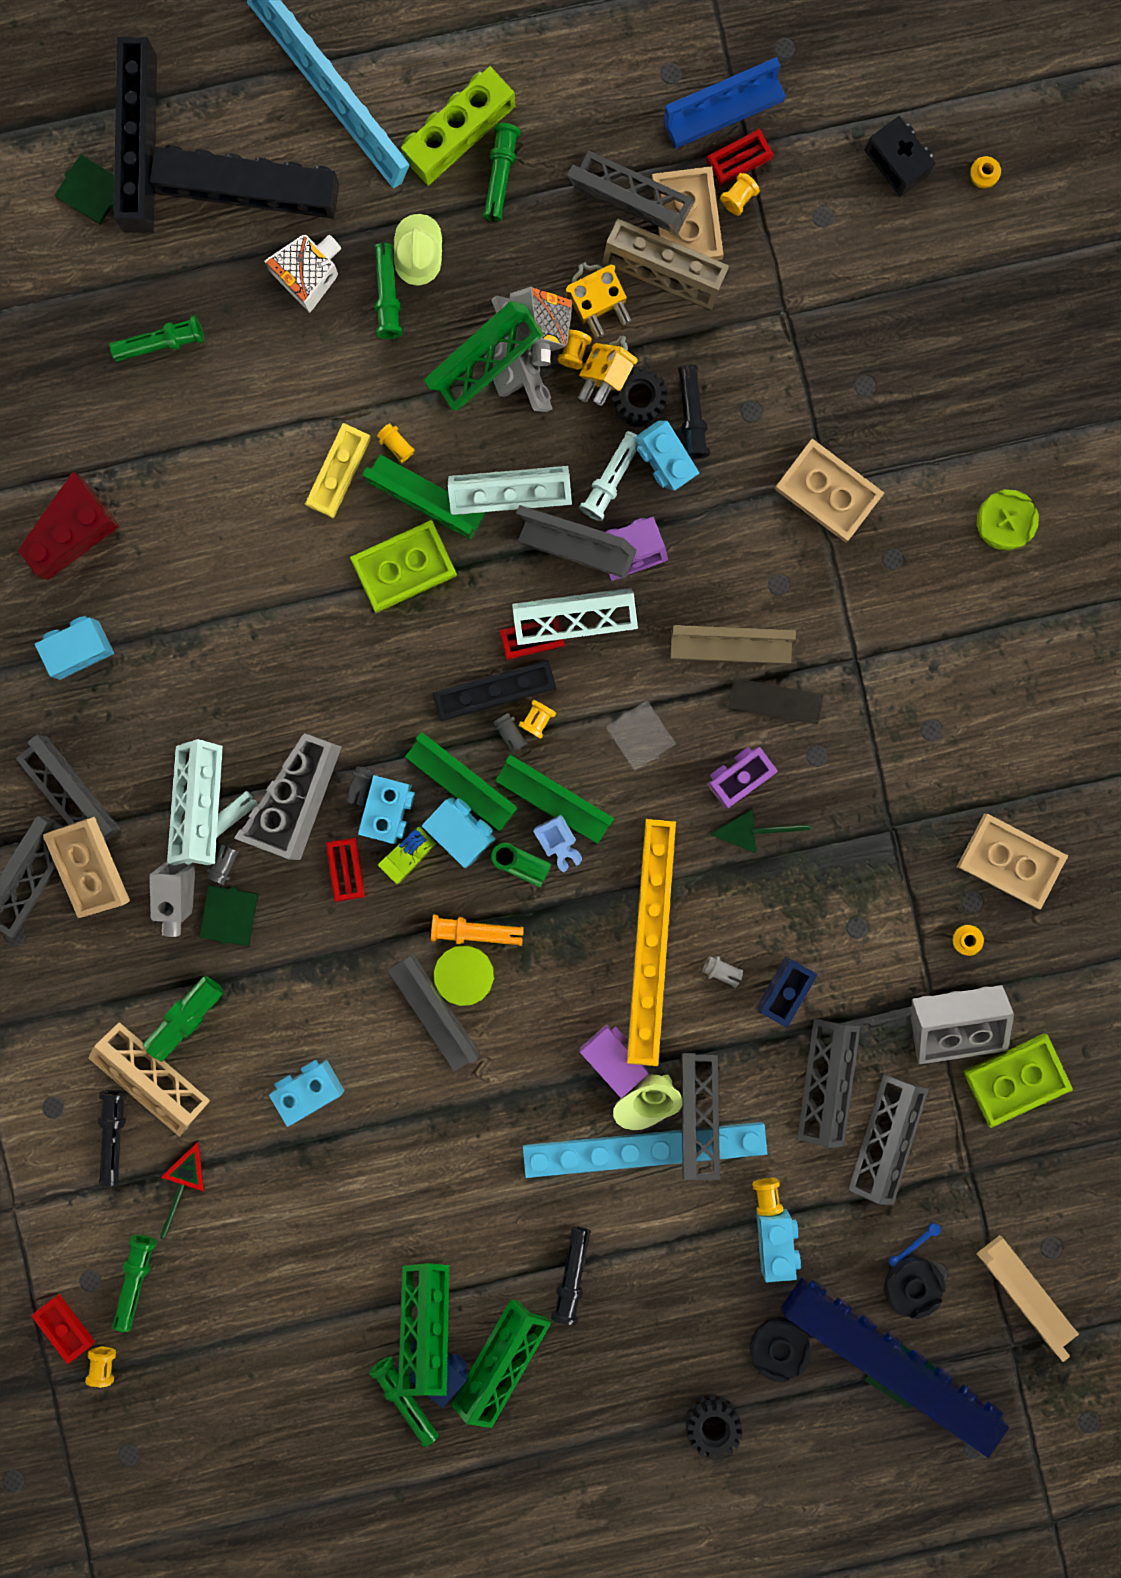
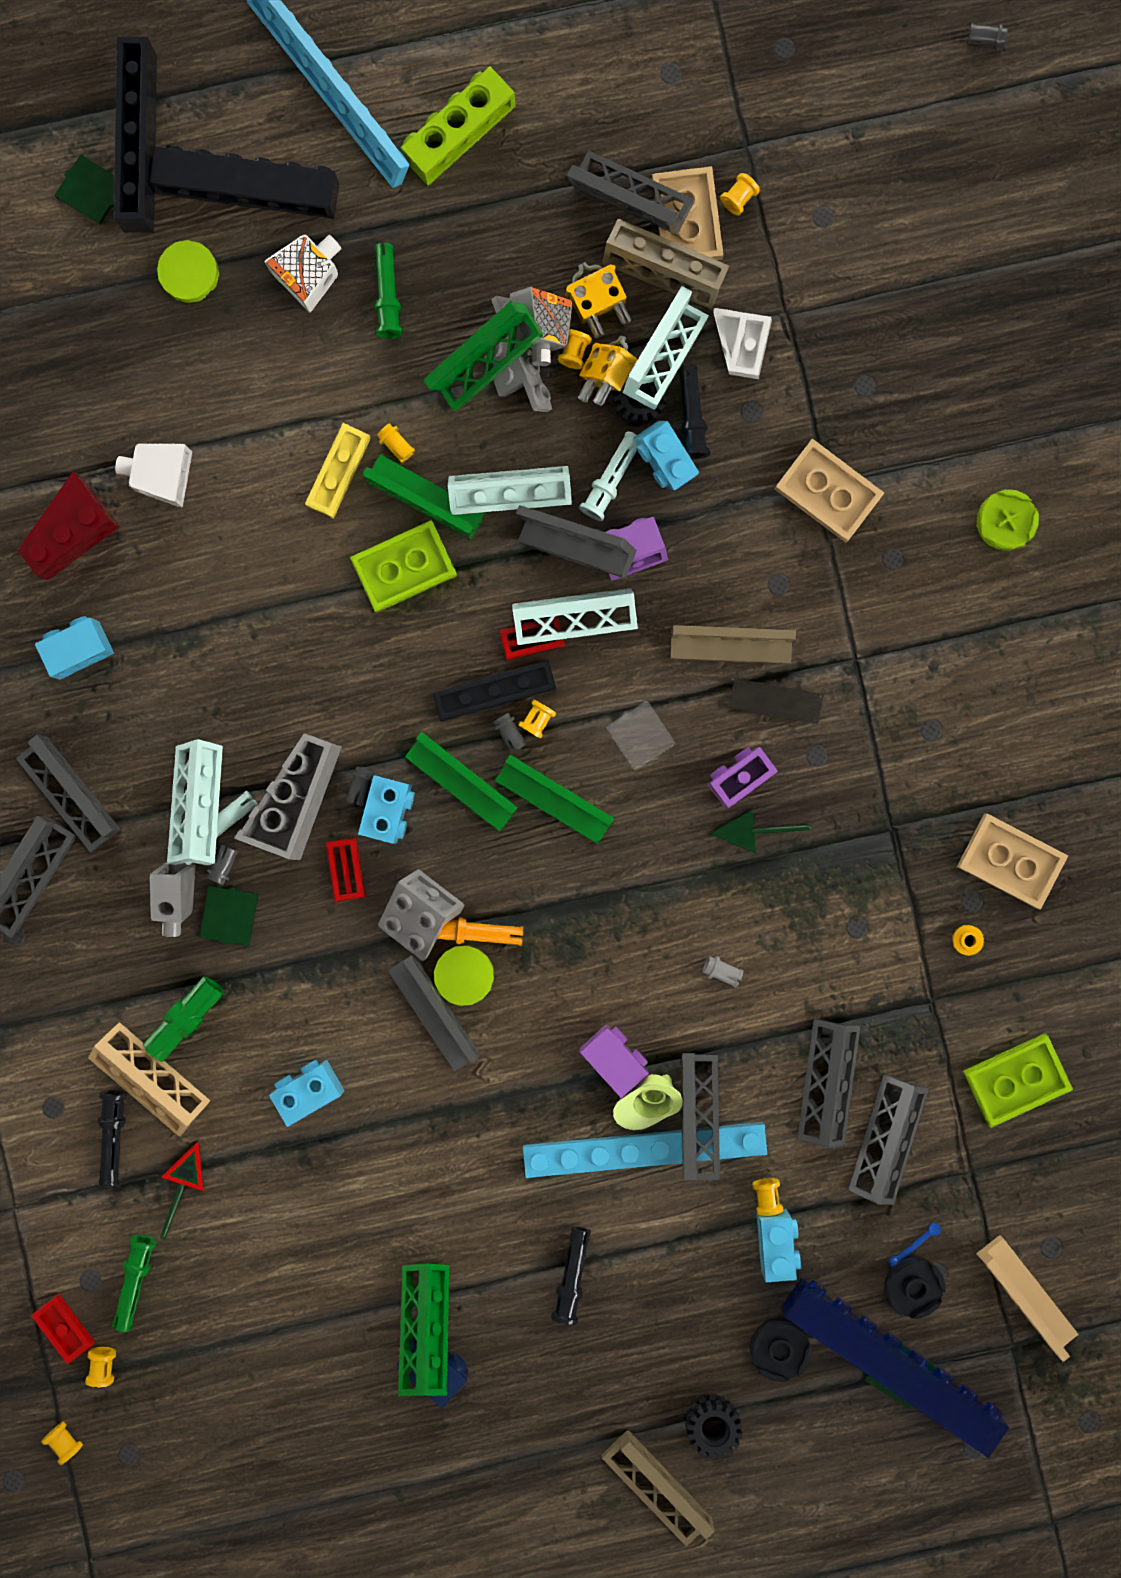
tan plate [43,817,130,918] -> none
green pin [109,315,205,362] -> none
green pin [369,1356,439,1447] -> none
lime leg [378,826,436,884] -> none
yellowish green piece [394,214,442,286] -> none
medium azure brick [422,797,496,868] -> none
green fence [451,1299,552,1428] -> none
green pin [483,123,521,222] -> none
green piece [491,842,551,887] -> none
light blue plate [533,815,582,872] -> none
yellow tile [627,819,676,1066] -> none
blue fence [663,57,785,149] -> none
red tile [706,129,774,186] -> none
dark blue brick [756,956,818,1028] -> none
black brick [864,116,936,197] -> none
light grey slope [910,985,1014,1064] -> none
yellow plate [970,156,1001,188] -> none
none -> yellow bush [41,1421,83,1465]
none -> white torso [115,444,192,507]
none -> lime tile [157,240,219,303]
none -> light grey bracket [378,869,465,961]
none -> dark tan fence [602,1430,715,1547]
none -> light aqua fence [623,286,709,410]
none -> white wing [713,308,772,380]
none -> dark grey pin [967,23,1008,50]

